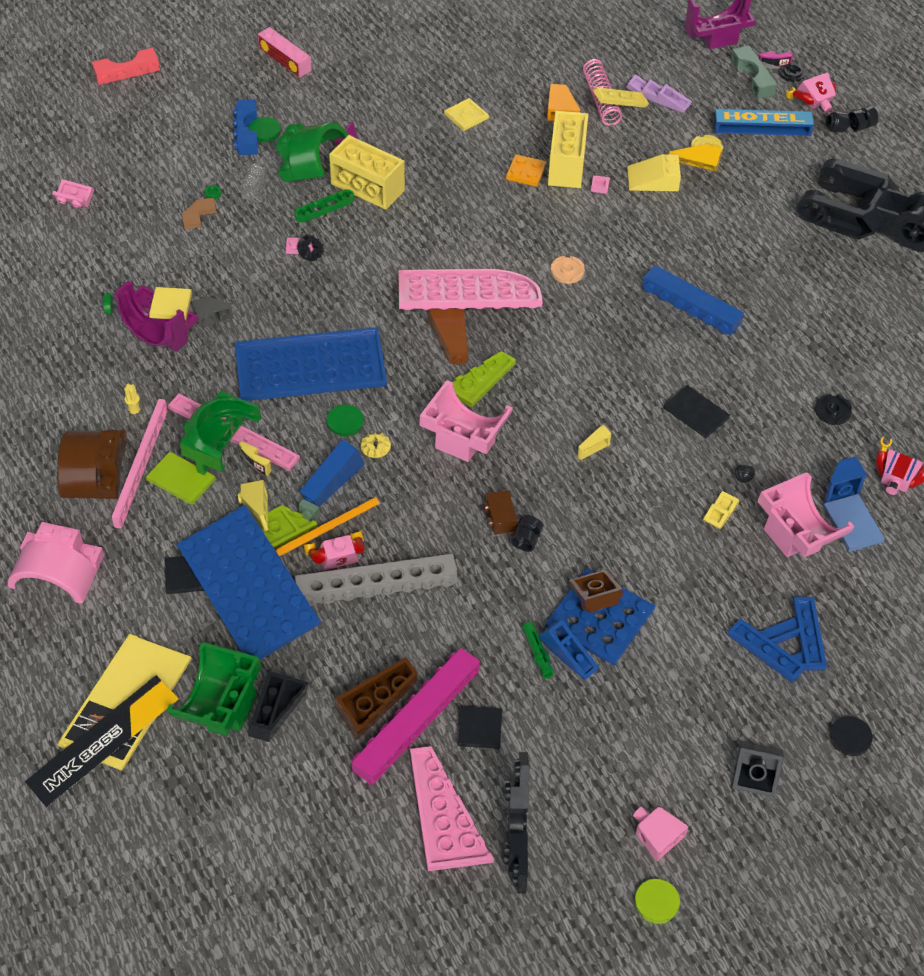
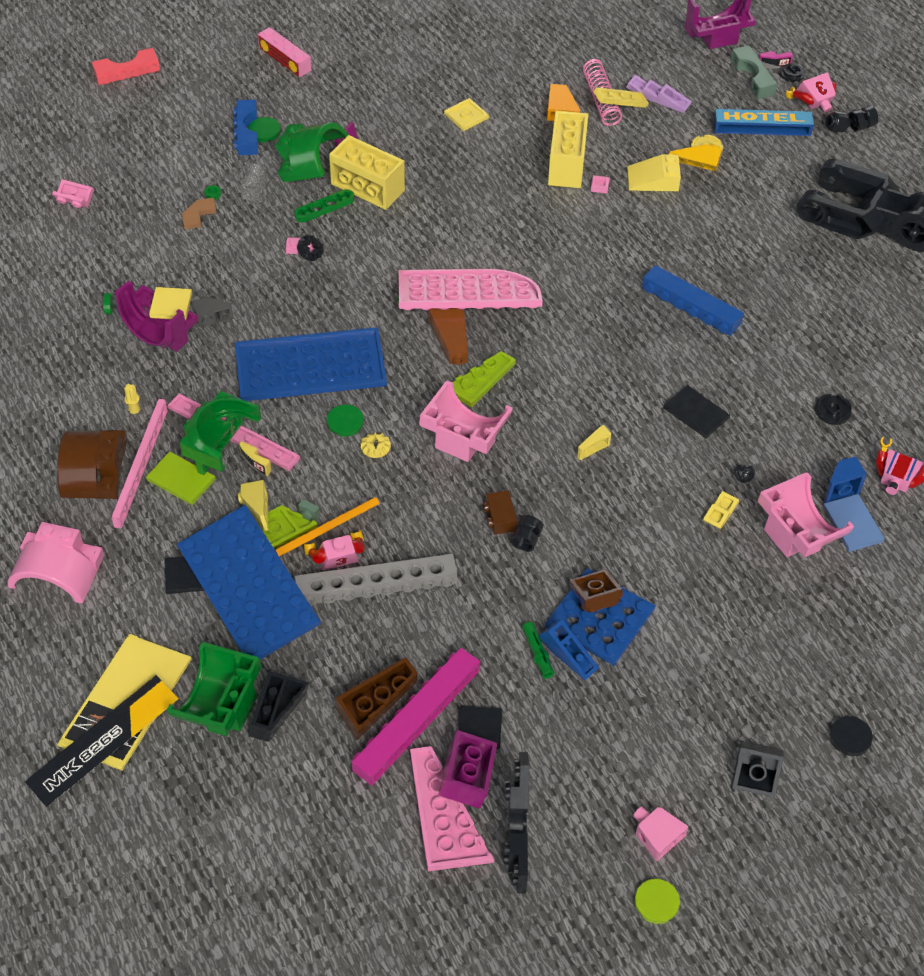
blue slope [299,439,365,507] -> none
light orange plate [506,154,547,187] -> none
light nougat tile [550,256,585,284] -> none
blue plate [727,597,827,683] -> none
none -> magenta brick [439,730,497,809]

